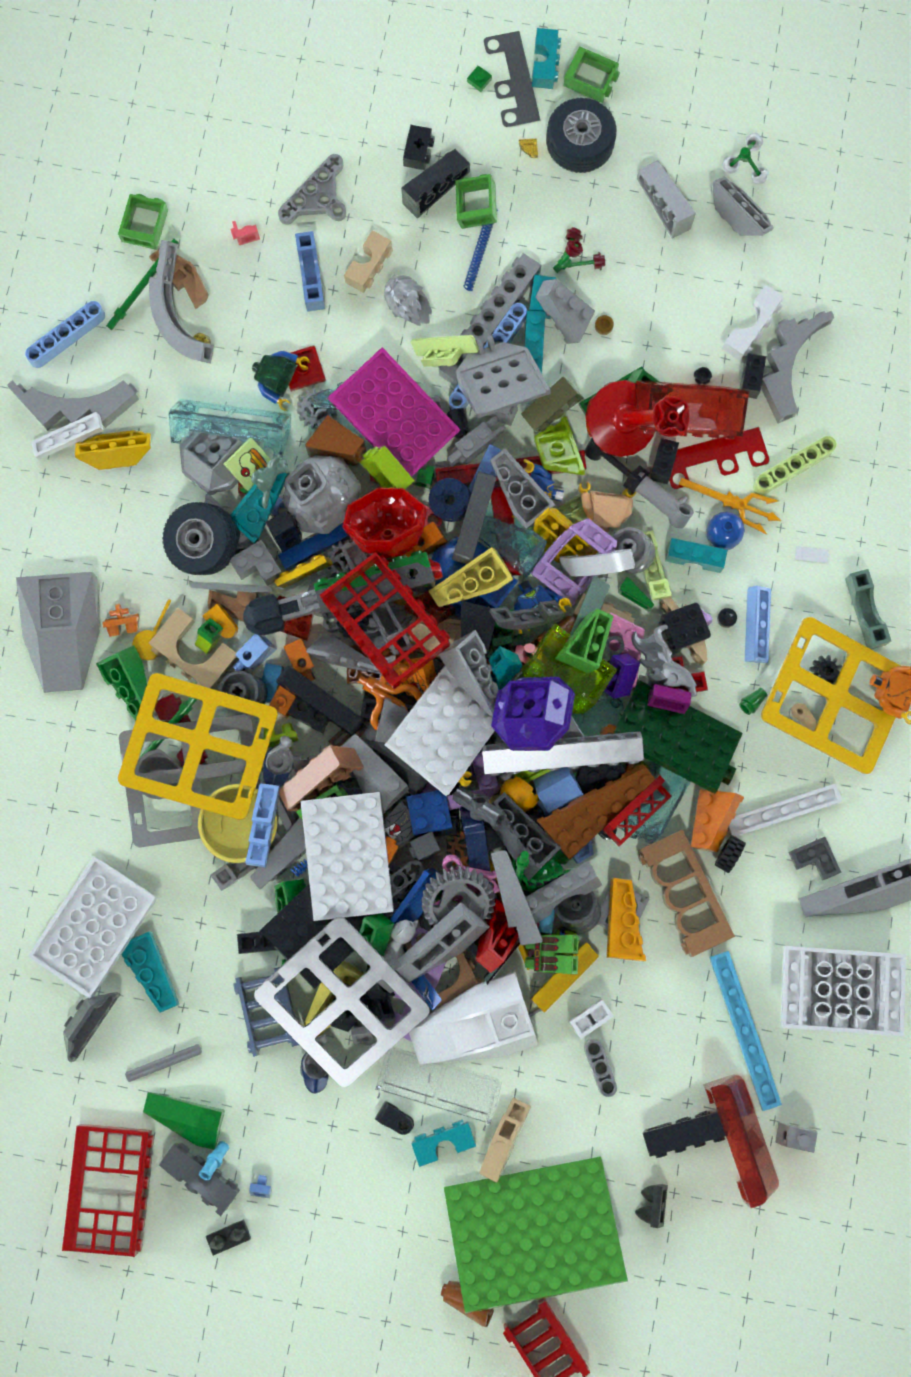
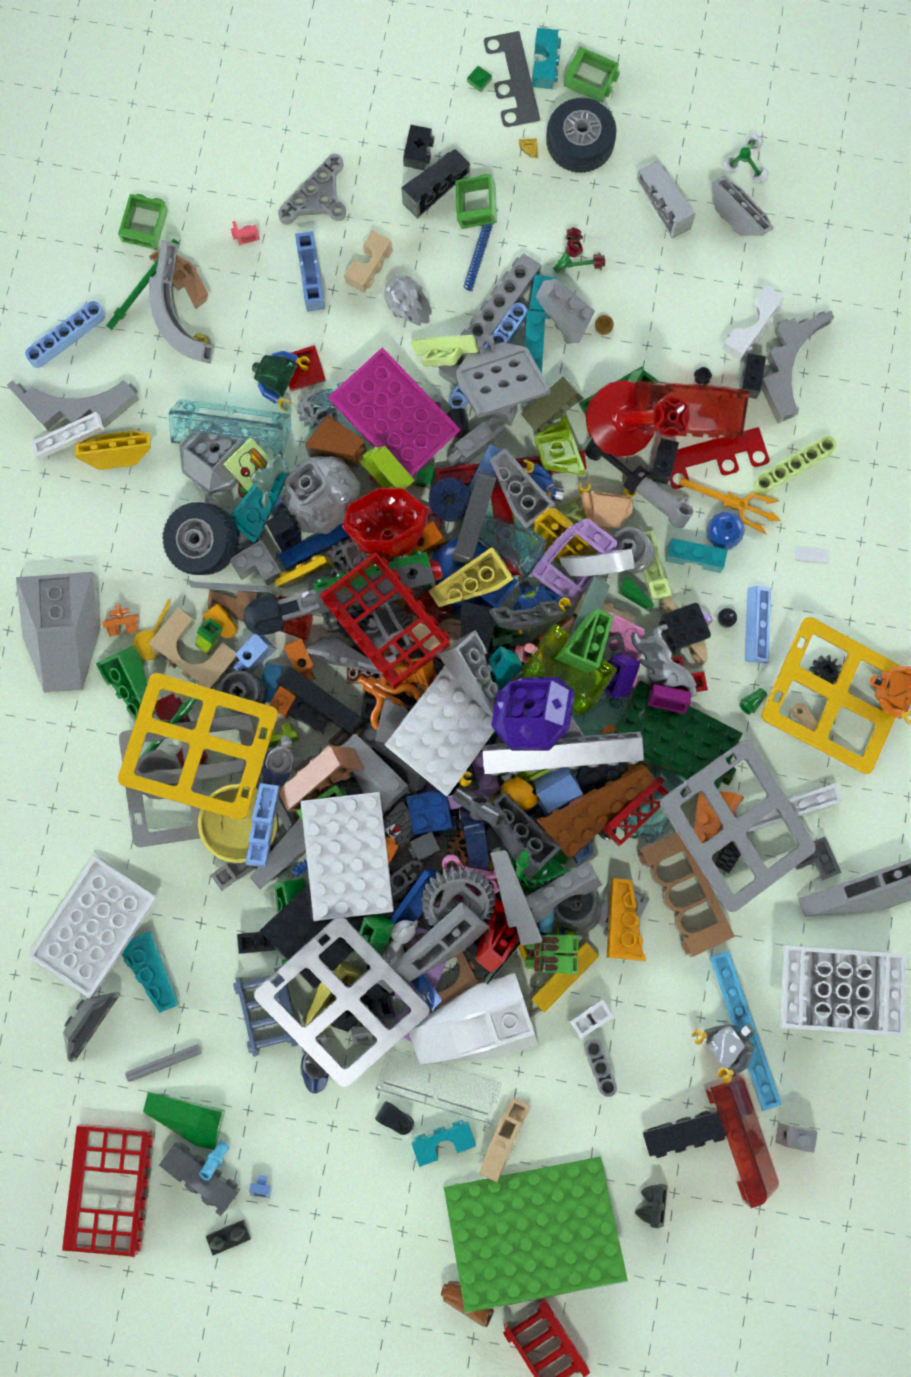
sand green arch [845,569,892,649] -> none
none -> light grey window [660,740,816,912]
none -> torso [691,1024,755,1083]

